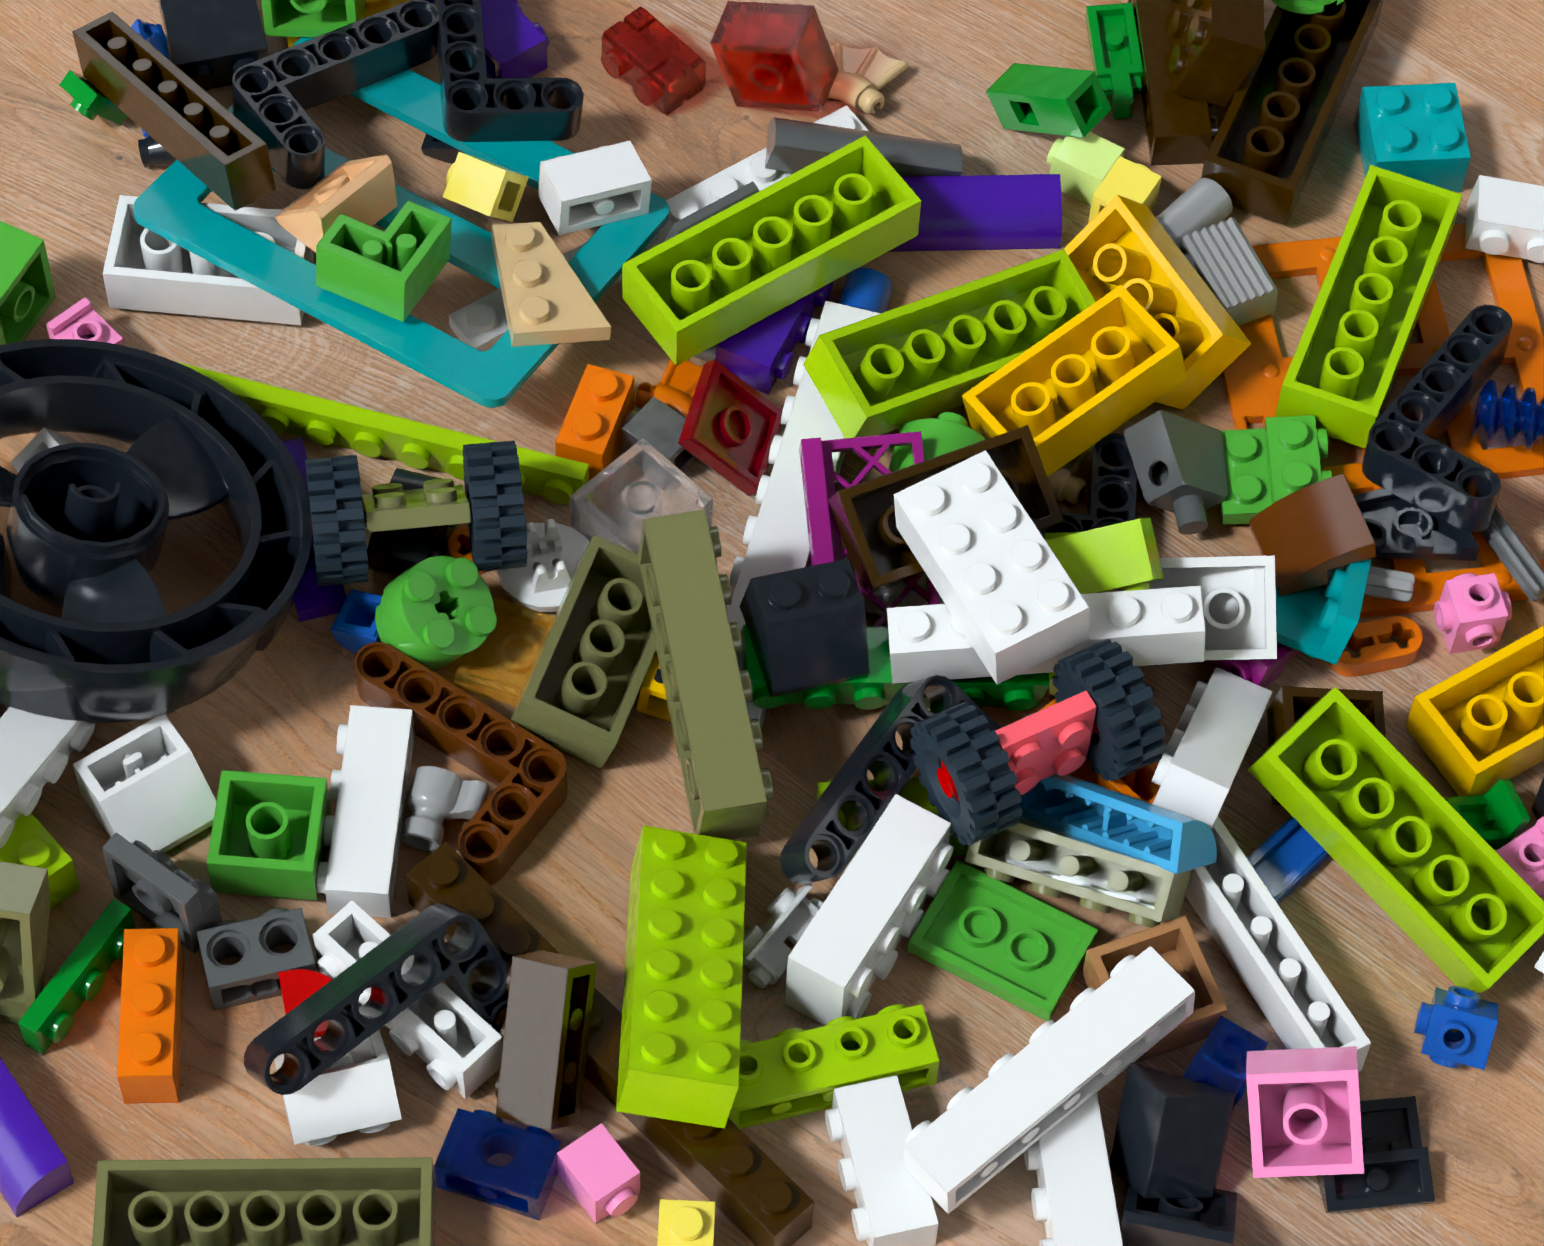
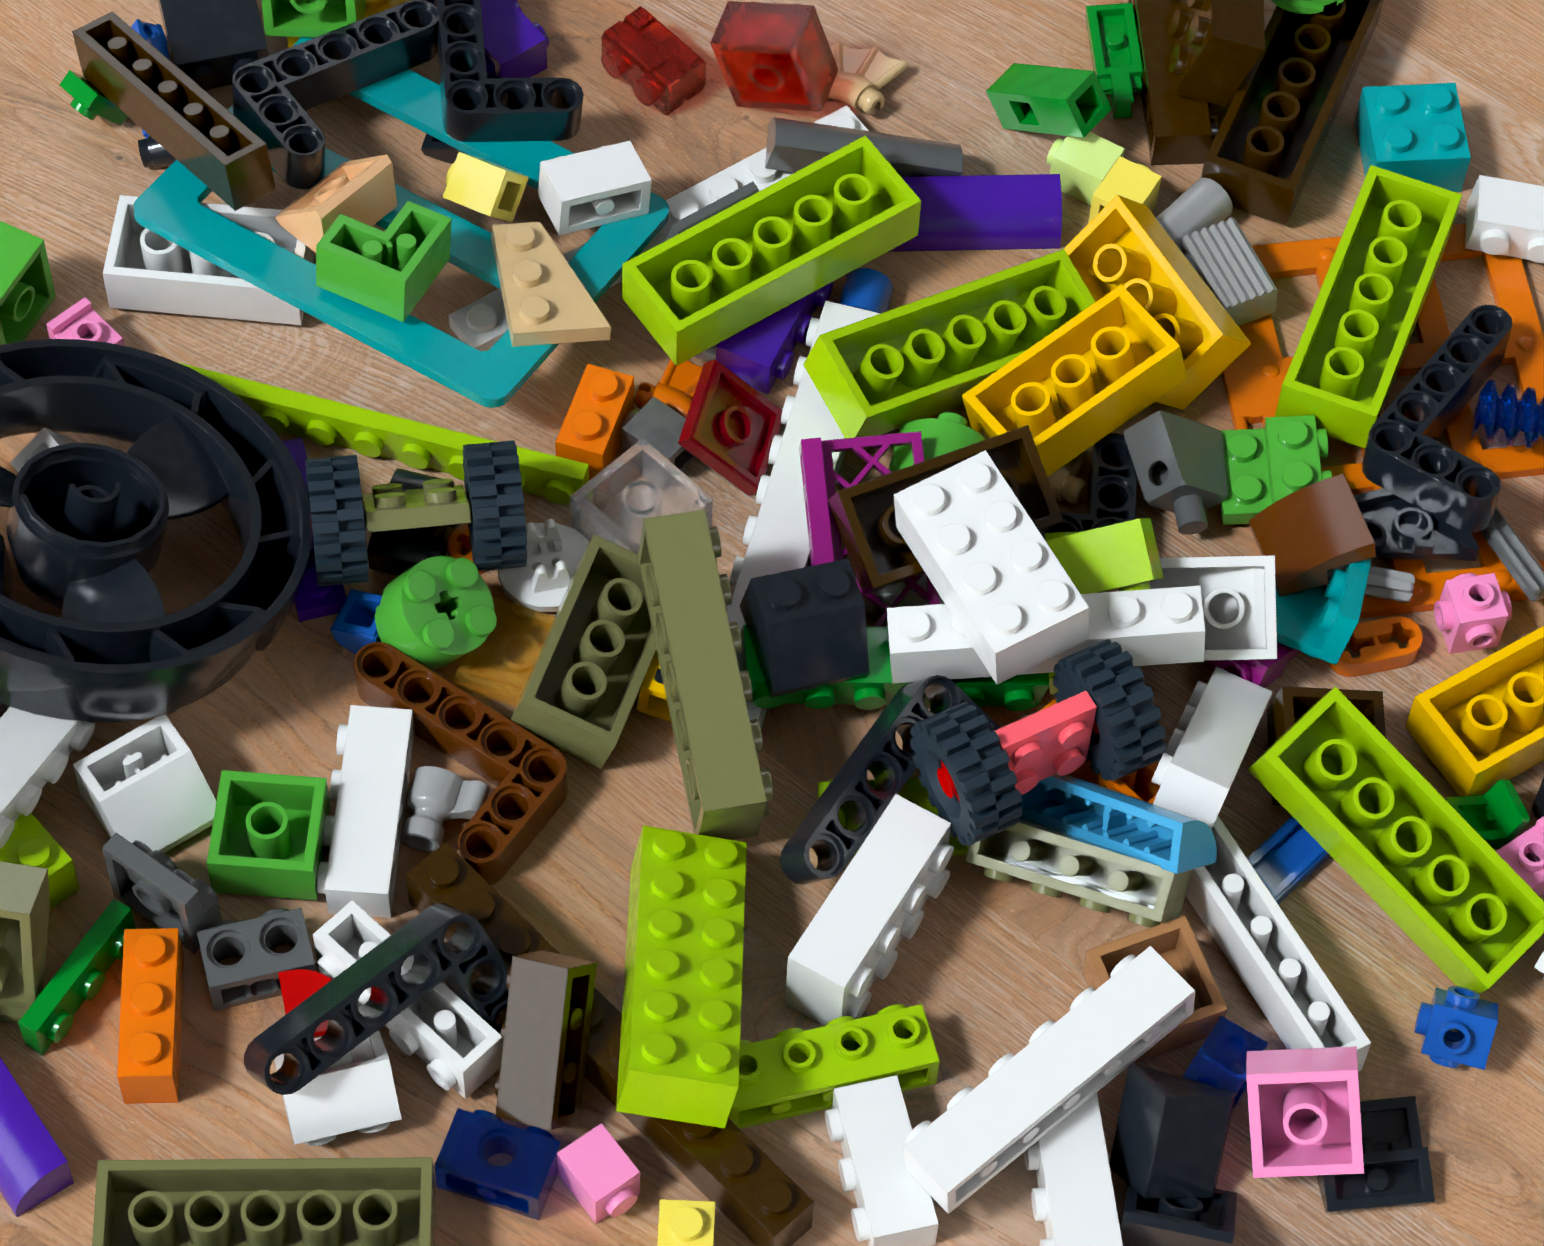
white hinge [743,883,823,988] -> none
bright green plate [907,860,1098,1021] -> none

